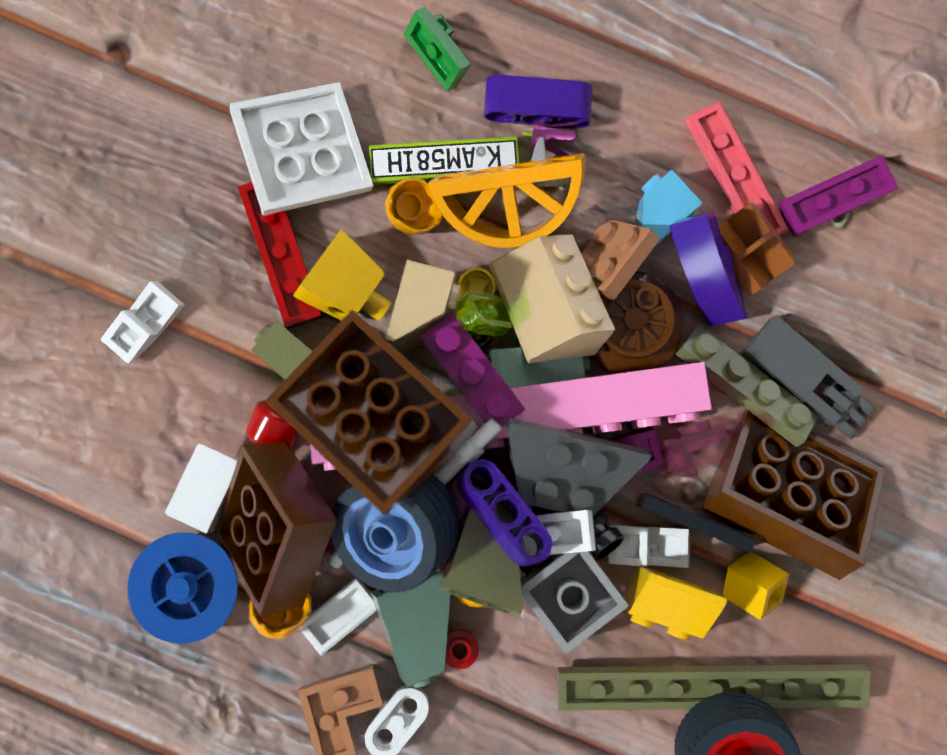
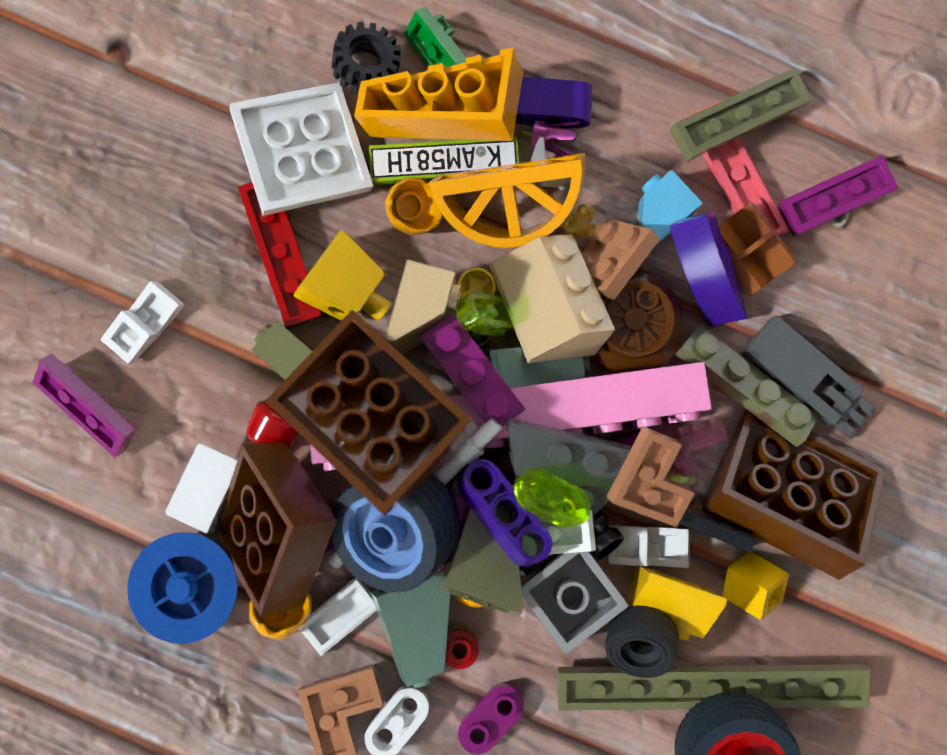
none -> magenta plate [32,353,136,458]
none -> black tyre [331,22,402,95]
none -> light orange wedge [354,47,523,141]
none -> magenta plate [458,683,524,754]
none -> clear neon green plate [514,468,591,529]
none -> clear yellow arm [563,203,596,239]
none -> black tyre [605,606,679,678]
none -> nougat plate [606,426,695,527]
none -> olive plate [669,68,813,162]

